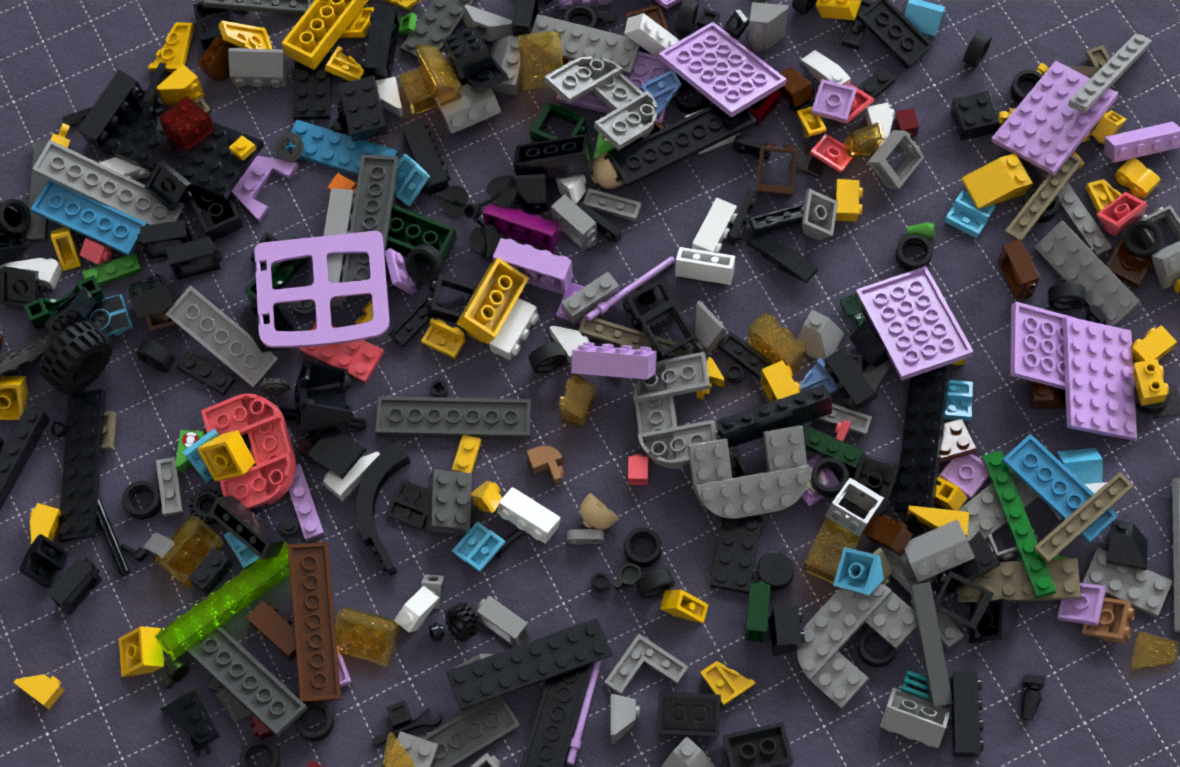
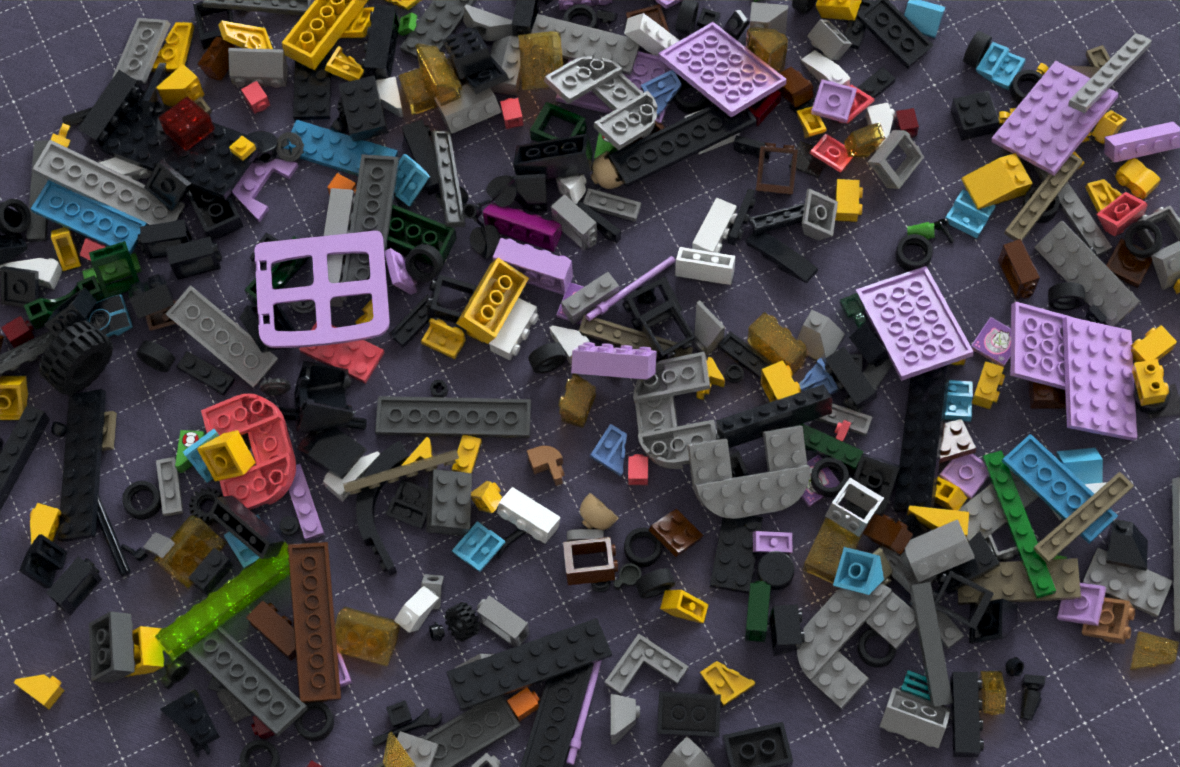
none -> dark red brick [1,316,34,348]
none -> dark green window [89,241,139,298]
none -> dark grey brick [89,611,135,683]
none -> light grey plate [112,18,171,84]
none -> coral brick [241,81,270,114]
none -> black head [248,131,278,164]
none -> dark tan plate [343,449,459,495]
none -> yellow slope [402,437,433,466]
none -> dark grey tile [431,131,465,227]
none -> coral brick [500,98,523,129]
none -> orange brick [507,687,540,721]
none -> reddish brown window [563,537,618,586]
none -> medium blue wing [589,424,627,477]
none -> reddish brown plate [649,508,704,557]
none -> clear yellow slope [745,28,788,73]
none -> lavender plate [753,531,793,553]
none -> light grey brick [807,20,852,60]
none -> black hand [934,218,955,243]
none -> tile [971,317,1011,367]
none -> yellow brick [972,361,1005,409]
none -> medium azure slope [976,42,1025,90]
none -> clear yellow slope [981,671,1006,715]
none -> black plate [1005,657,1024,676]

